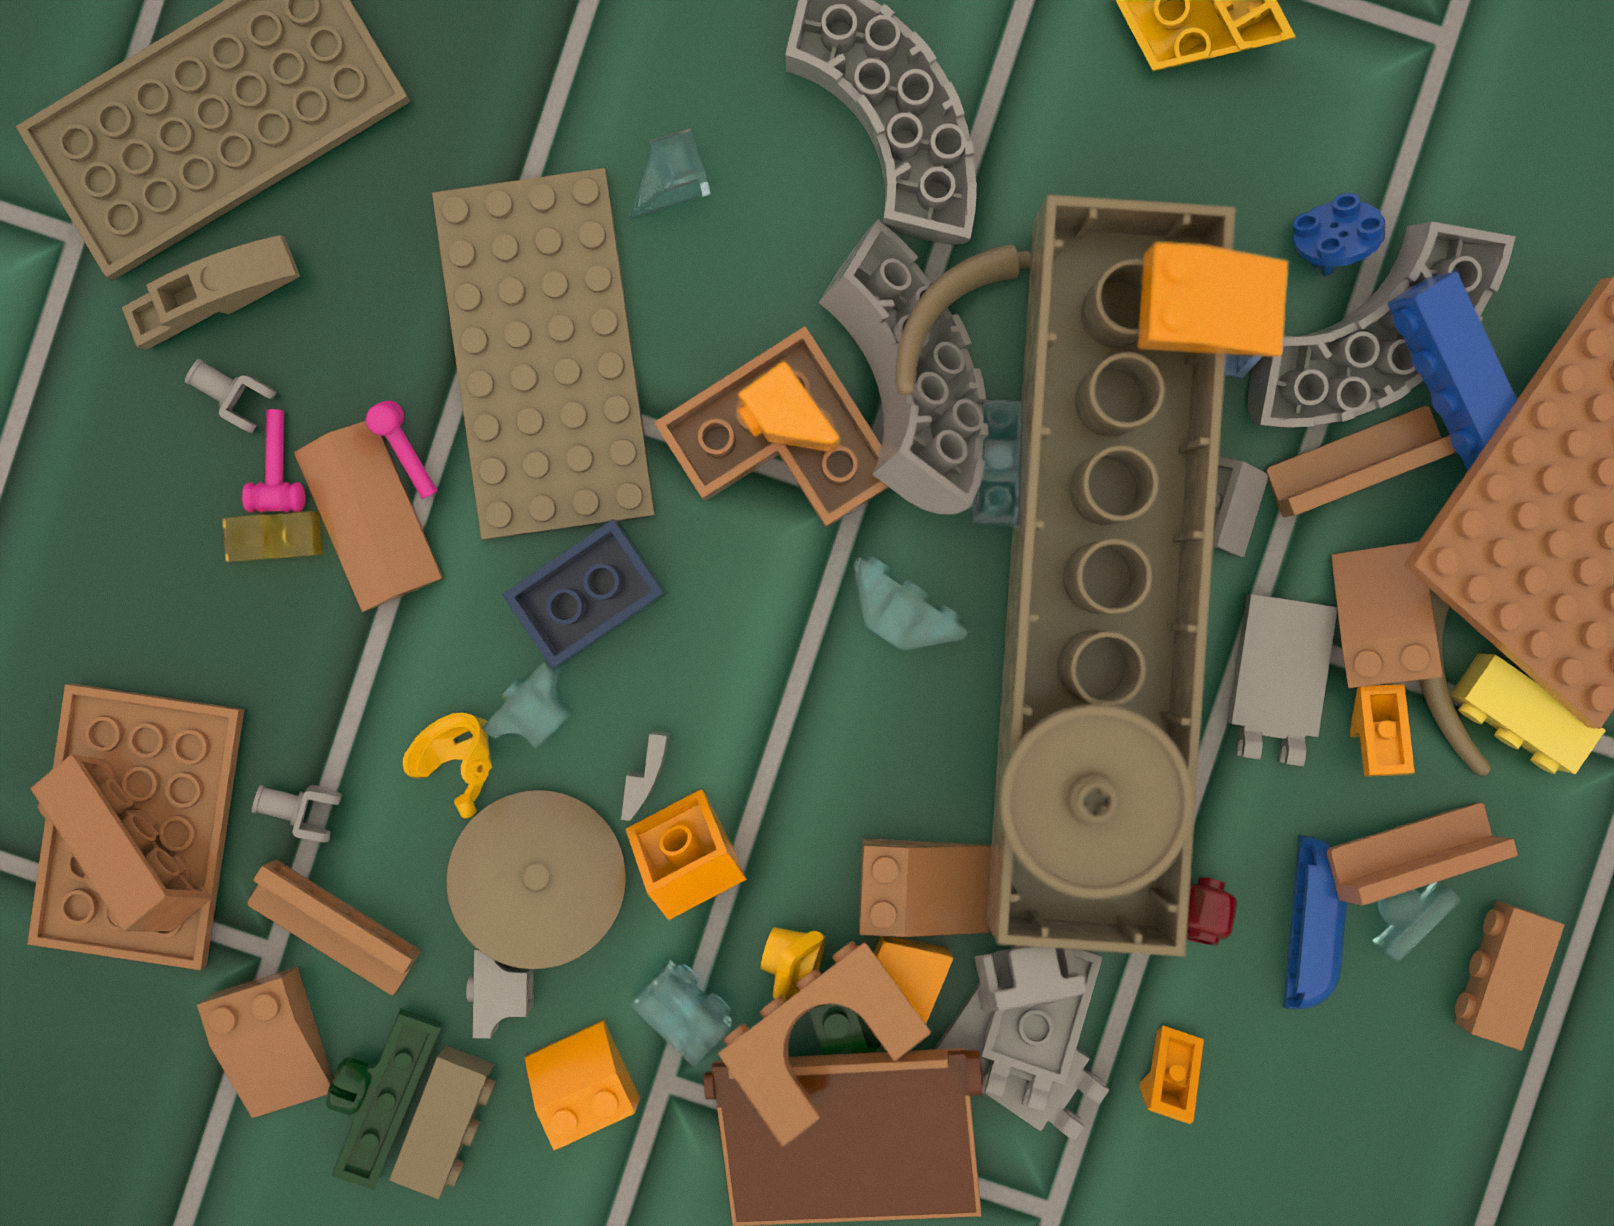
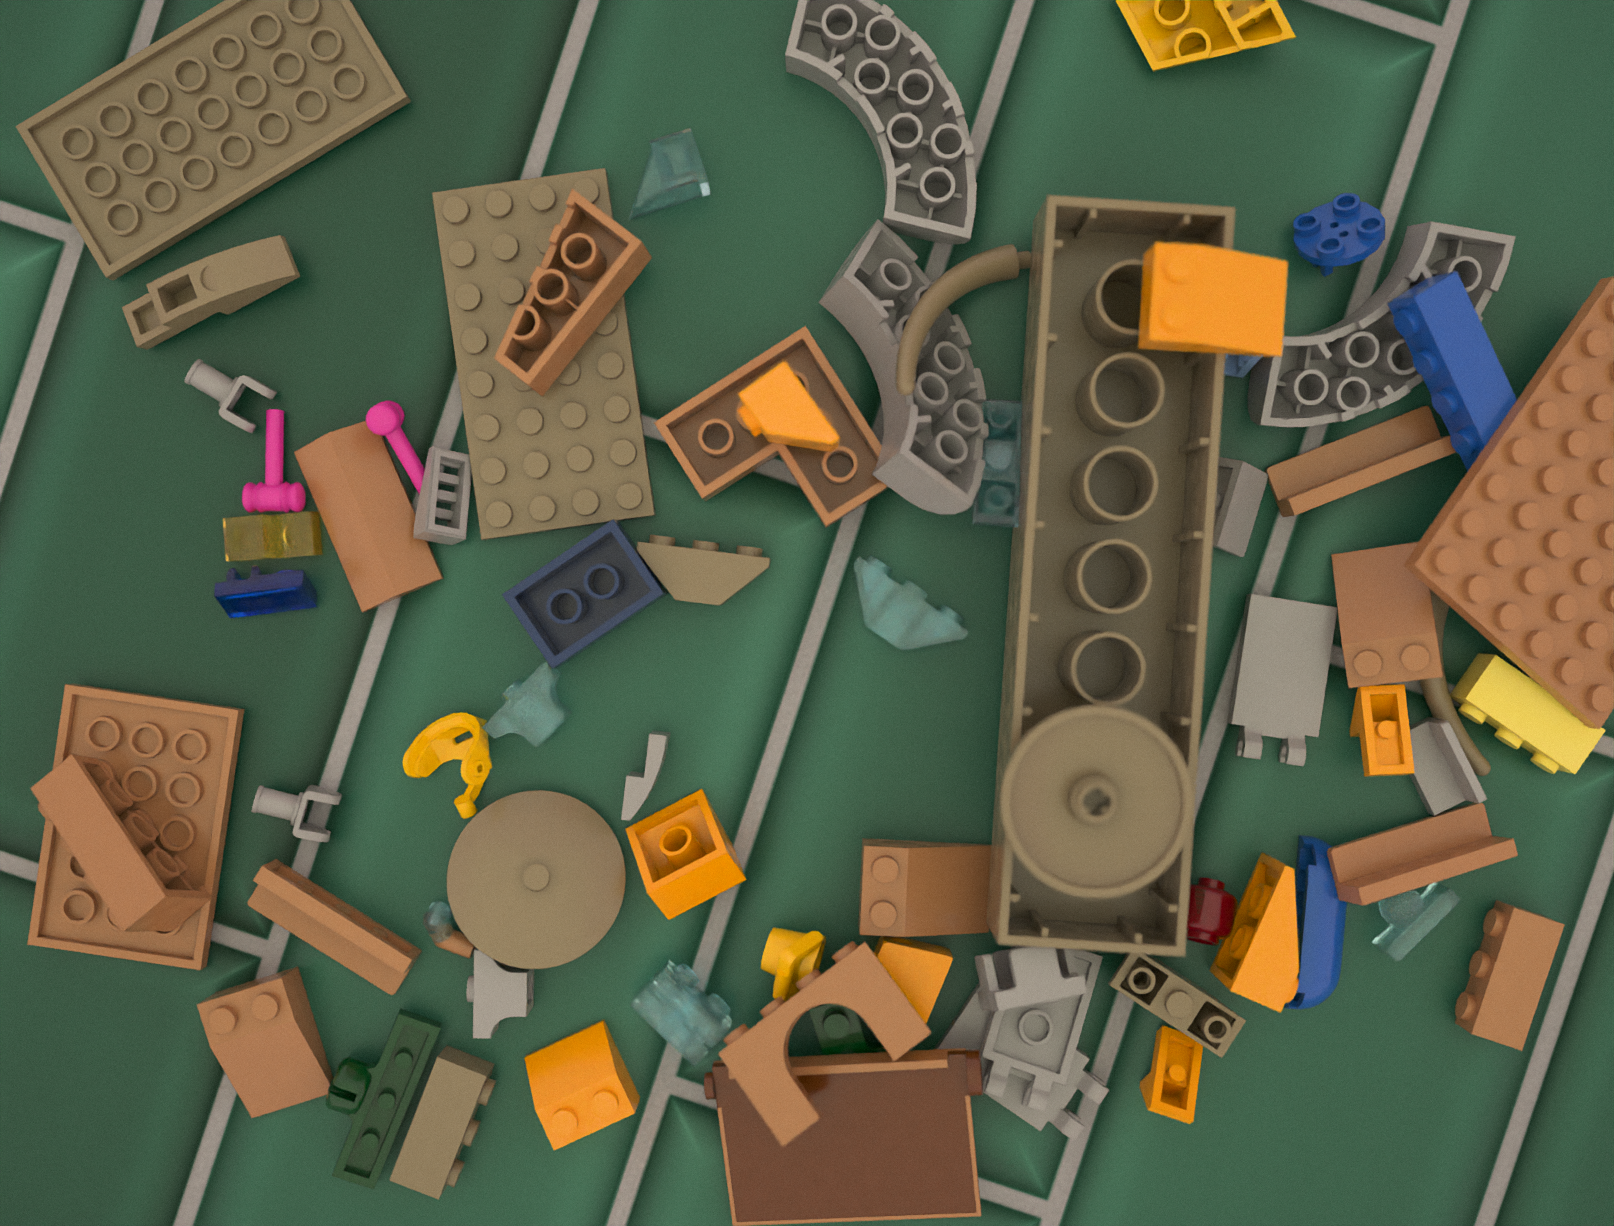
none -> clear blue plate [214,565,317,619]
none -> light grey slope [413,446,472,545]
none -> clear light blue arm [423,901,476,959]
none -> medium nougat wedge [494,189,652,397]
none -> dark tan slope [637,535,771,605]
none -> dark tan slope [1108,953,1246,1058]
none -> light orange slope [1209,852,1299,1013]
none -> light grey panel [1409,717,1487,816]

